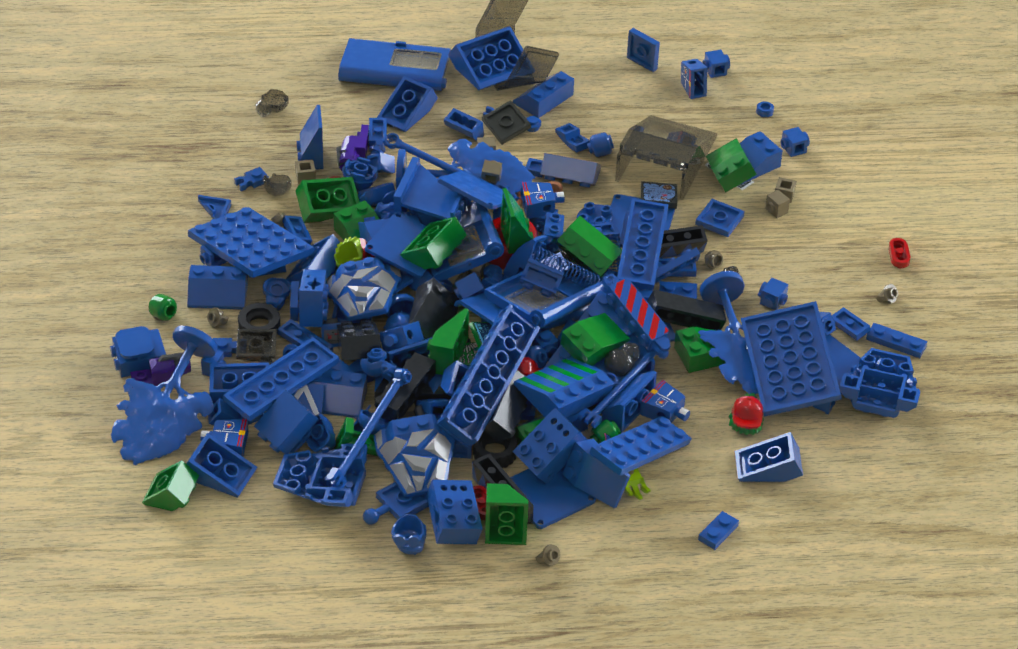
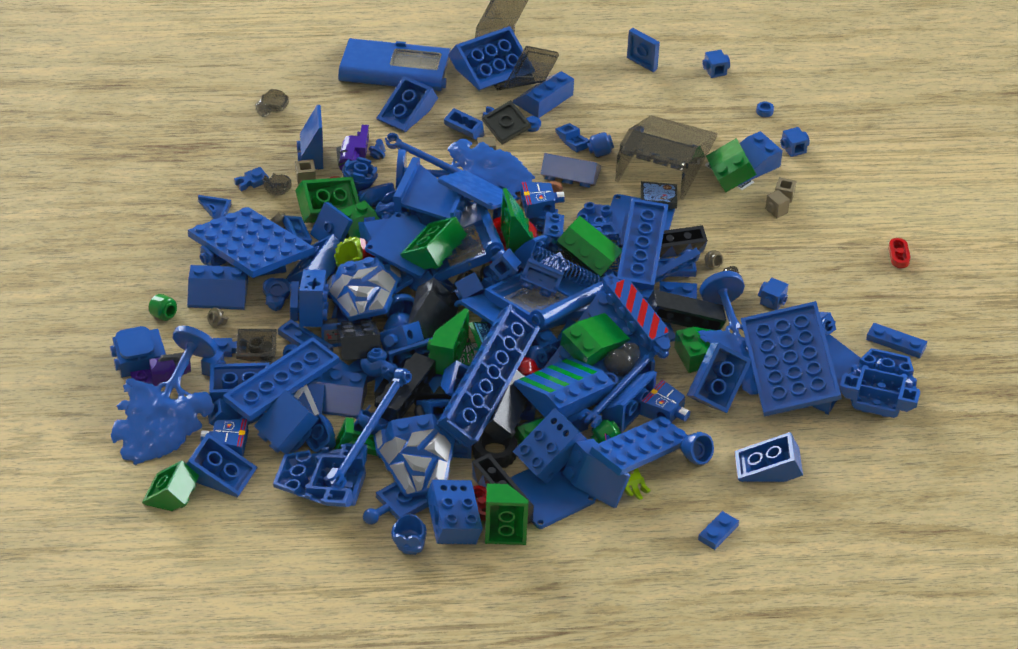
black tyre [238,302,281,343] -> none
blue panel [367,152,395,174] -> none
blue plate [369,118,387,146] -> none
dark tan plate [481,160,502,184] -> none
blue tile [526,158,543,178] -> none
dark tan plate [536,544,560,565] -> none
blue torso [680,59,707,99] -> none
blue plate [695,199,745,237] -> none
red hair [729,393,764,435] -> none
blue plate [832,307,871,341] -> none
dark tan plate [876,284,898,303] -> none
none -> blue plate [310,202,353,242]
none -> blue brick [489,248,521,280]
none -> blue hat [680,432,714,465]
none -> blue slope [686,343,752,413]

